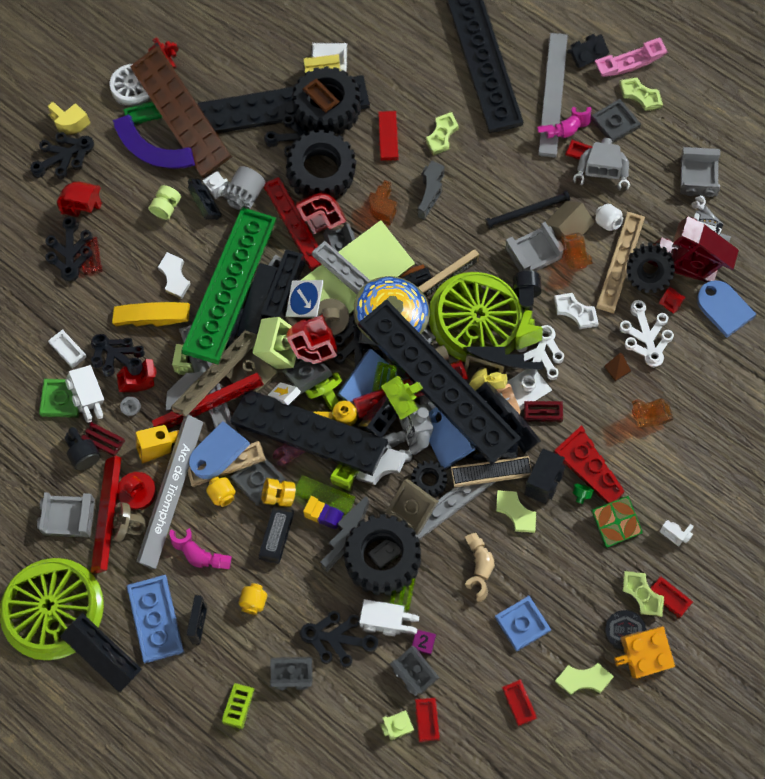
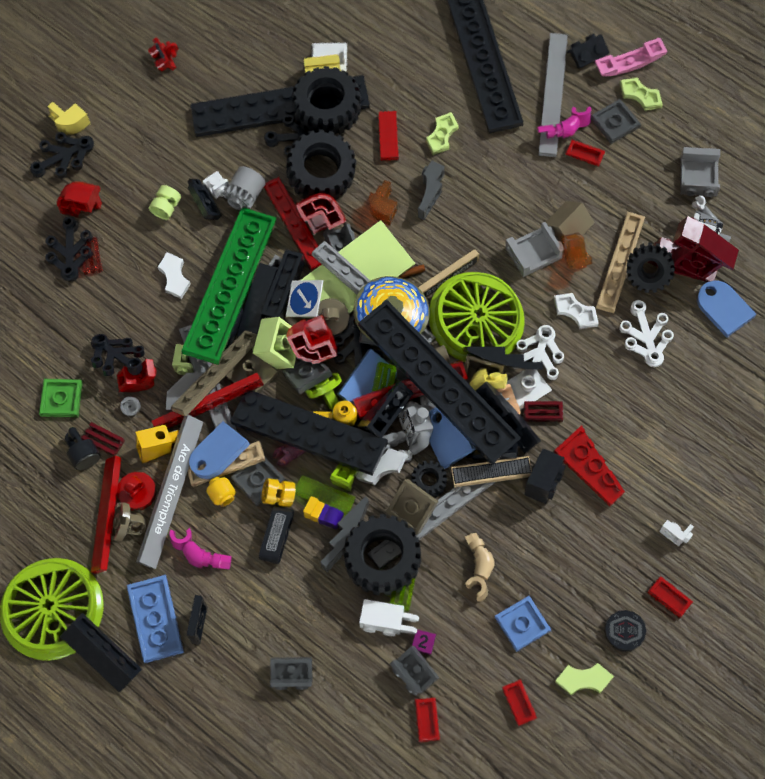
light grey panel [37,492,95,537] -> none
white tile [48,330,87,369] -> none
white hinge [65,365,104,422] -> none
white wheel [110,64,150,106] -> none
yellow slope [112,302,190,327] -> none
dark purple tile [113,115,195,169] -> none
green tile [123,102,162,125] -> none
reddish brown plate [130,46,232,178] -> none
lime slope [222,683,255,729] -> none
yellow head [239,583,267,615] -> none
white tile [267,382,301,405] -> none
black plant [300,611,378,668] -> none
reddish brown tile [302,79,339,113] -> none
yellowish green bracket [380,711,414,740] -> none
lime hinge [381,376,423,420] -> none
black hinge [403,267,432,287] -> none
black bar [485,190,570,229] -> none
yellowish green tile [496,490,536,533] -> none
black piece [513,270,542,311] -> none
lime slope [515,310,543,350] -> none
green tile [572,484,594,504] -> none
light grey torso [573,138,630,190] -> none
tile [591,496,643,547] -> none
white head [595,204,623,231] -> none
reddish brown slope [604,353,631,381] -> none
light orange plate [614,626,675,678] -> none
yellowish green tile [623,571,664,617] -> none
clear orange brick [632,398,674,427] -> none
red tile [659,287,685,314] -> none

